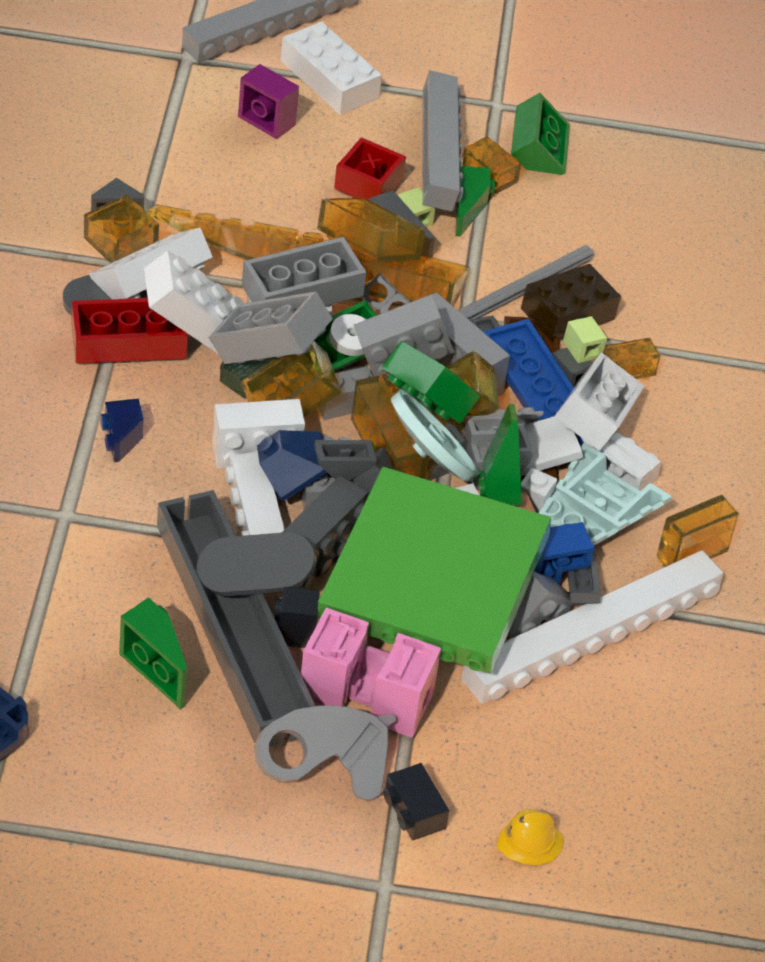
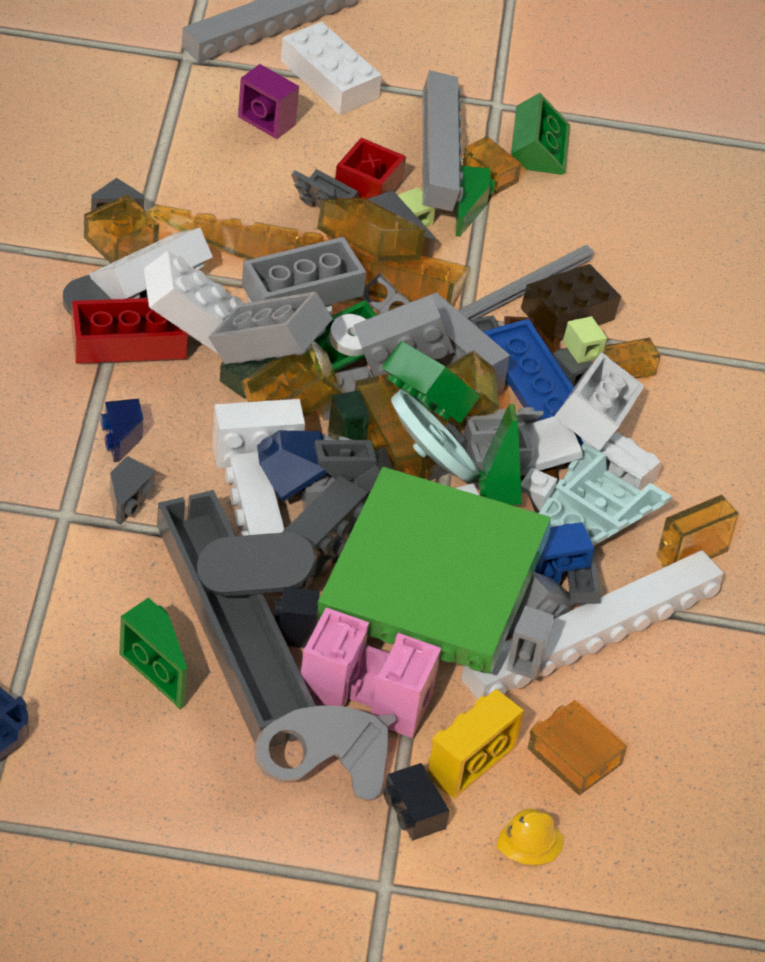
none -> dark grey slope [110,456,157,525]
none -> dark grey bracket [291,169,359,220]
none -> clear green brick [328,390,370,440]
none -> yellow brick [428,689,524,799]
none -> light grey brick [506,606,554,680]
none -> clear yellow brick [527,700,627,796]

